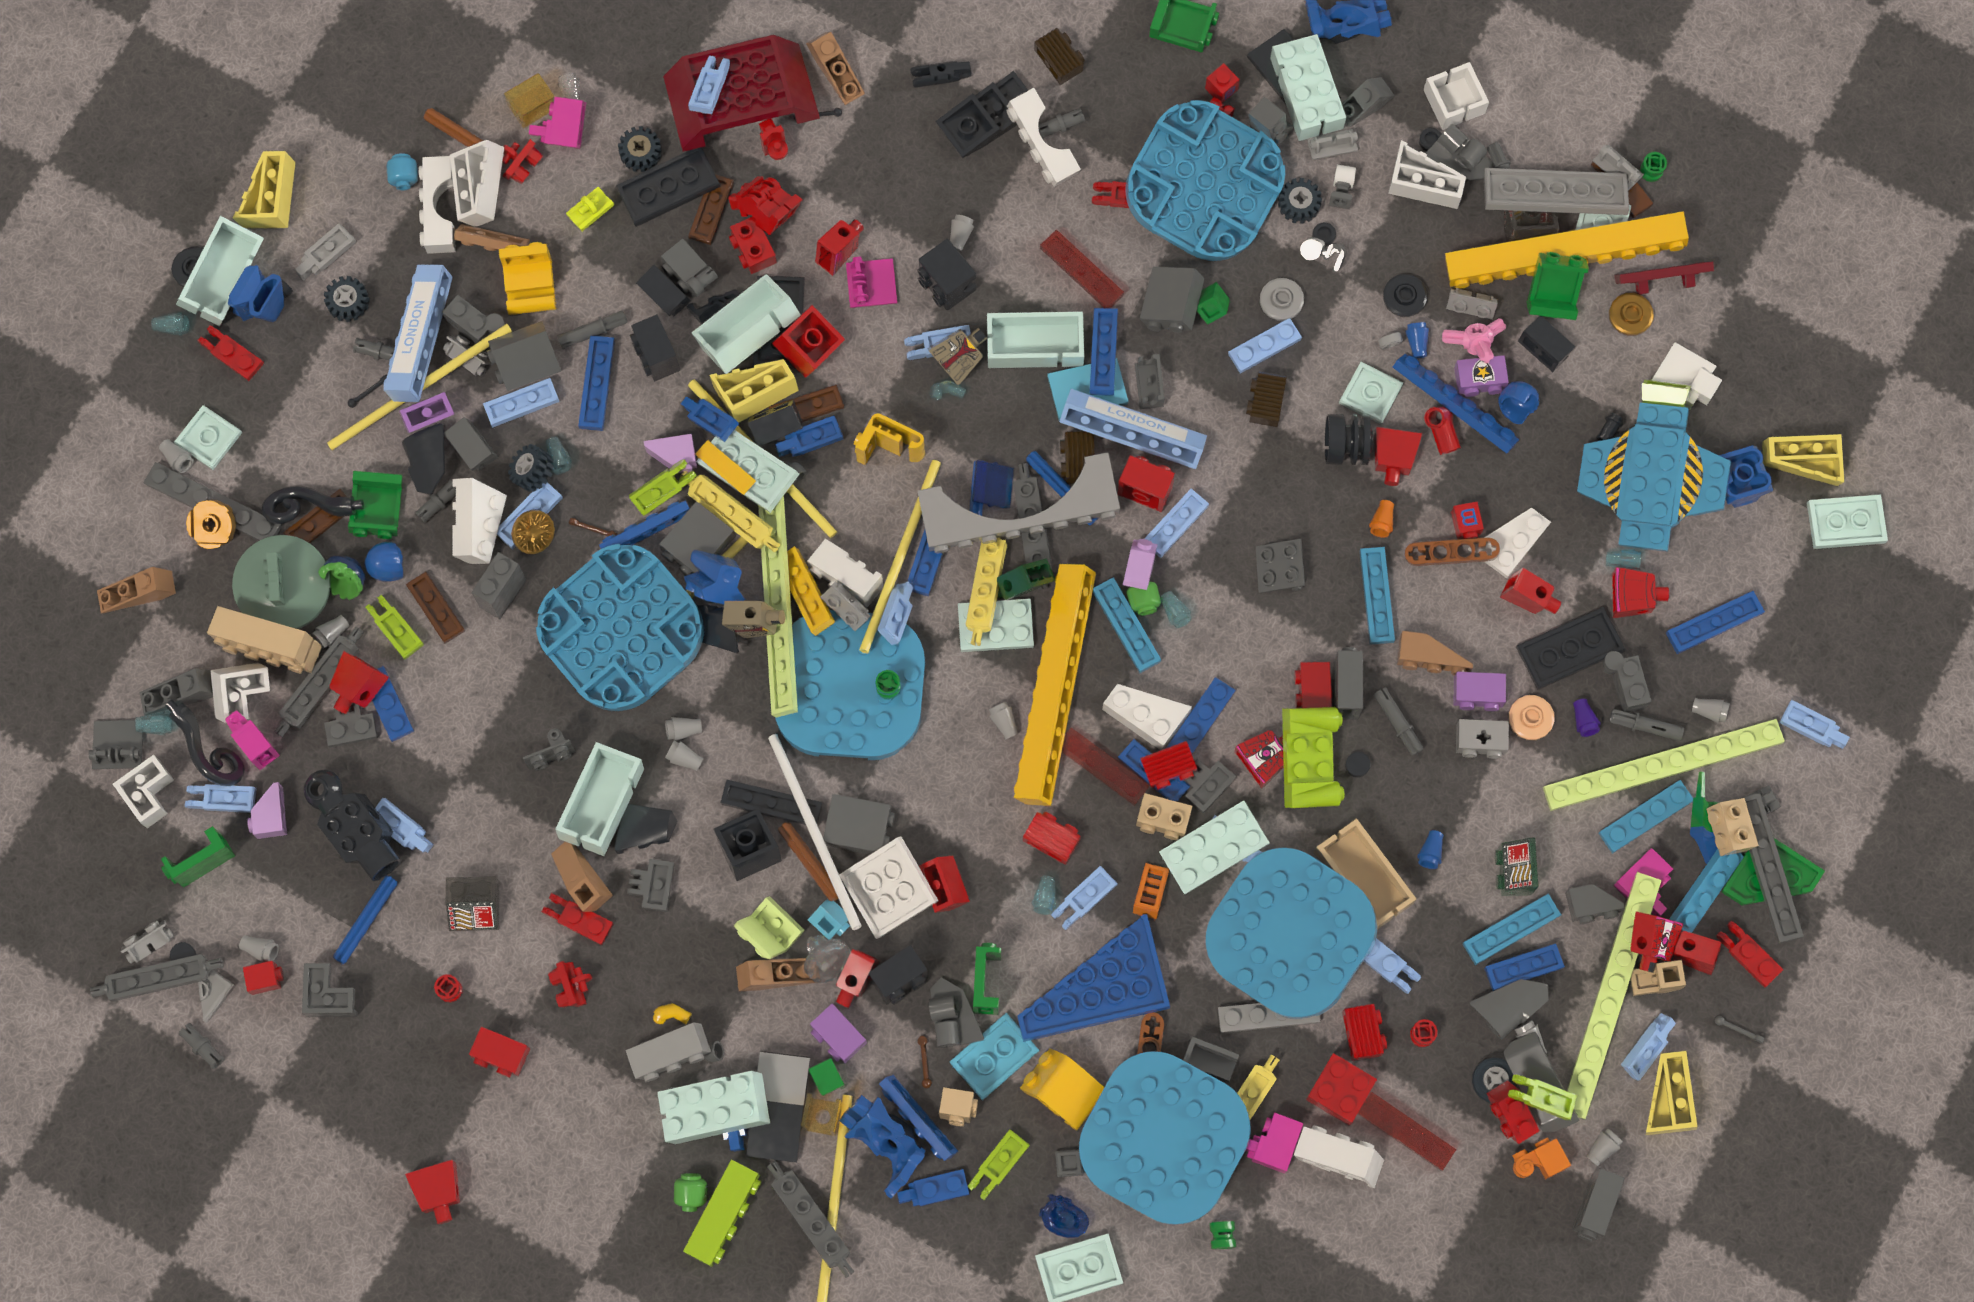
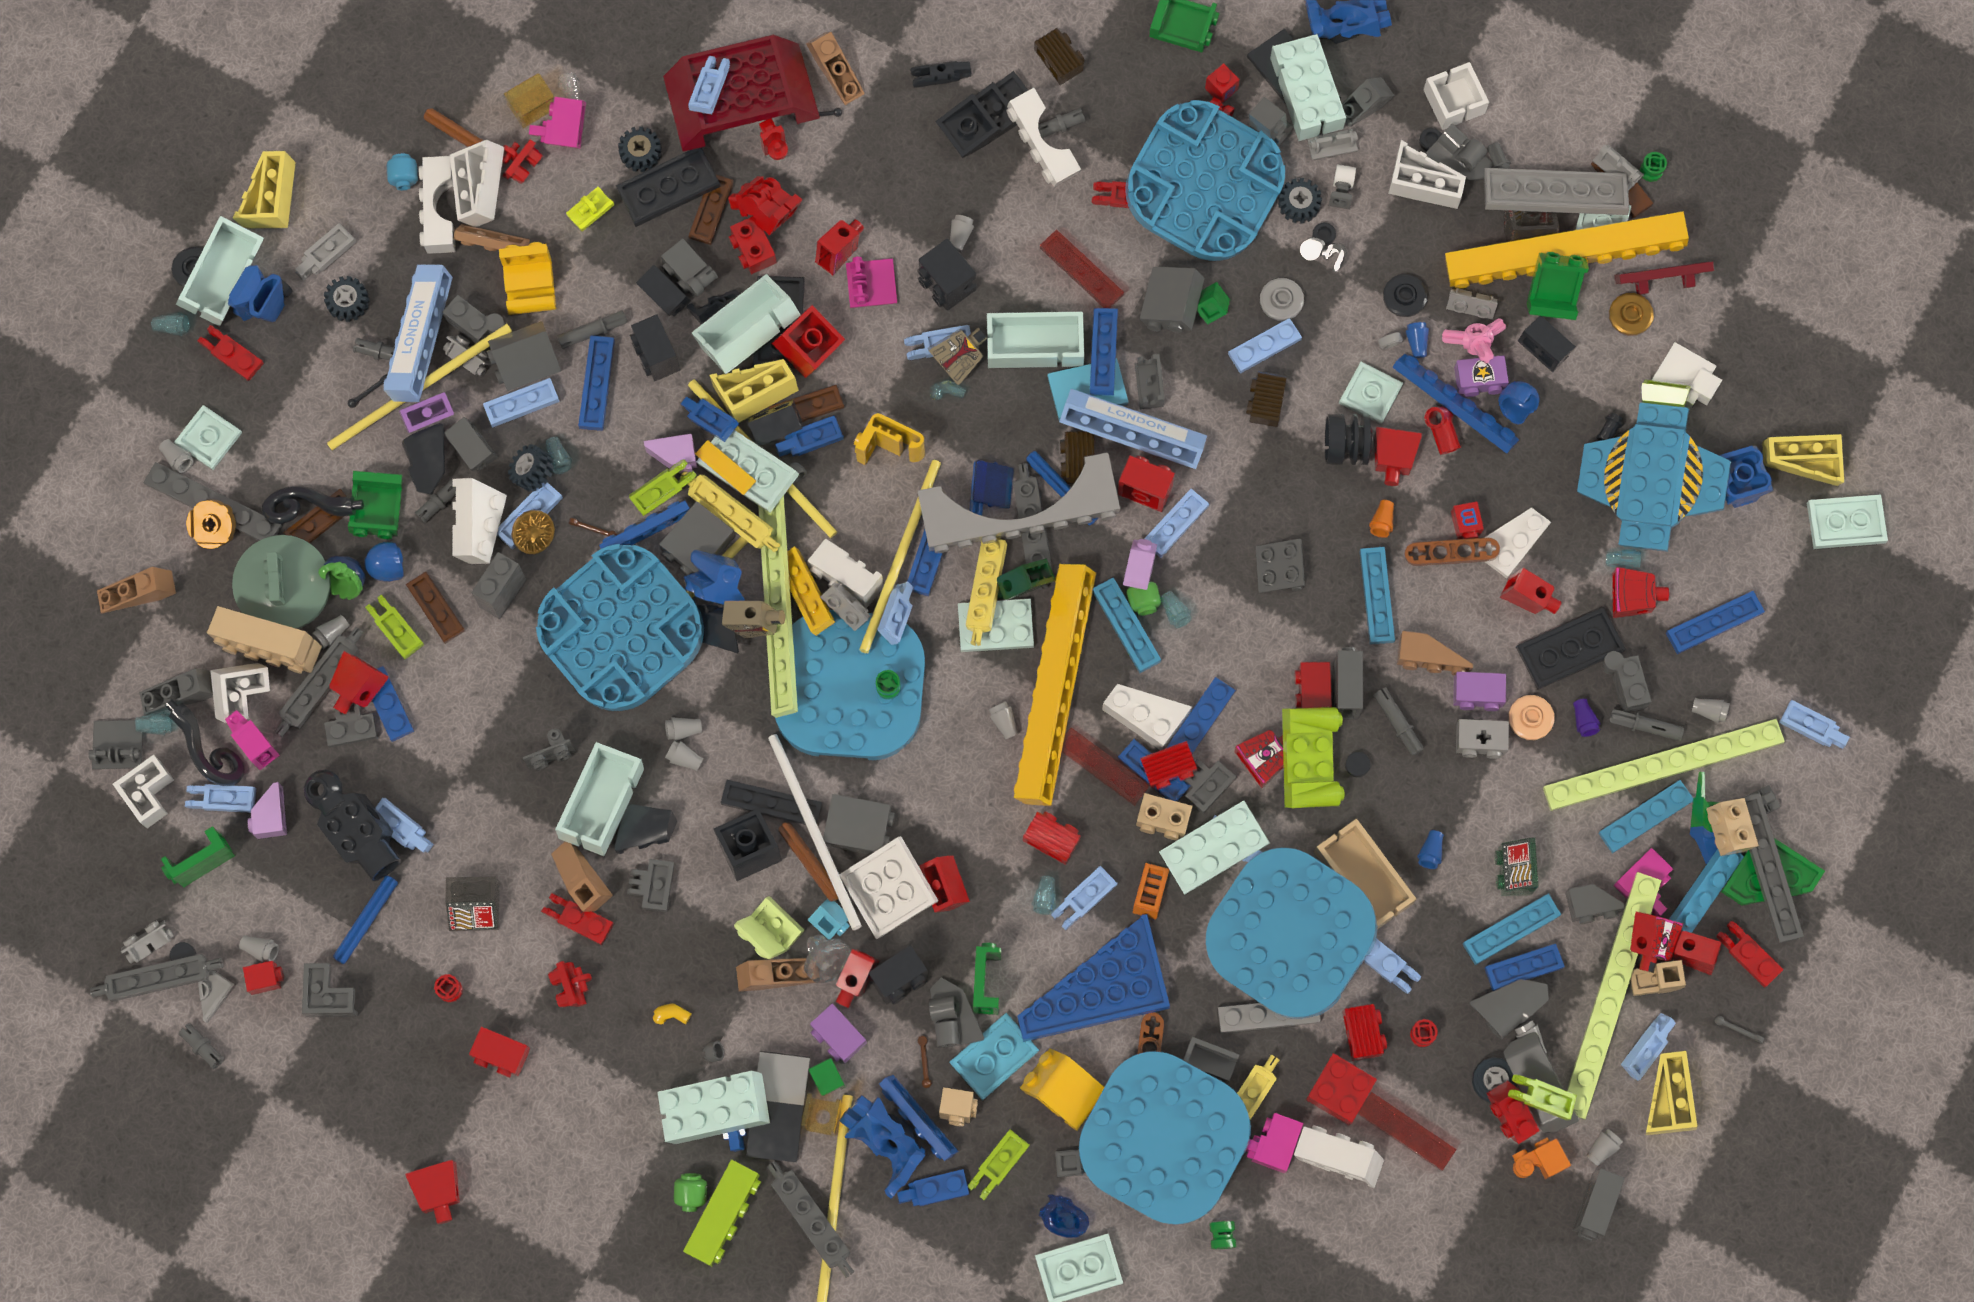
light grey brick [626,1023,711,1082] -> none

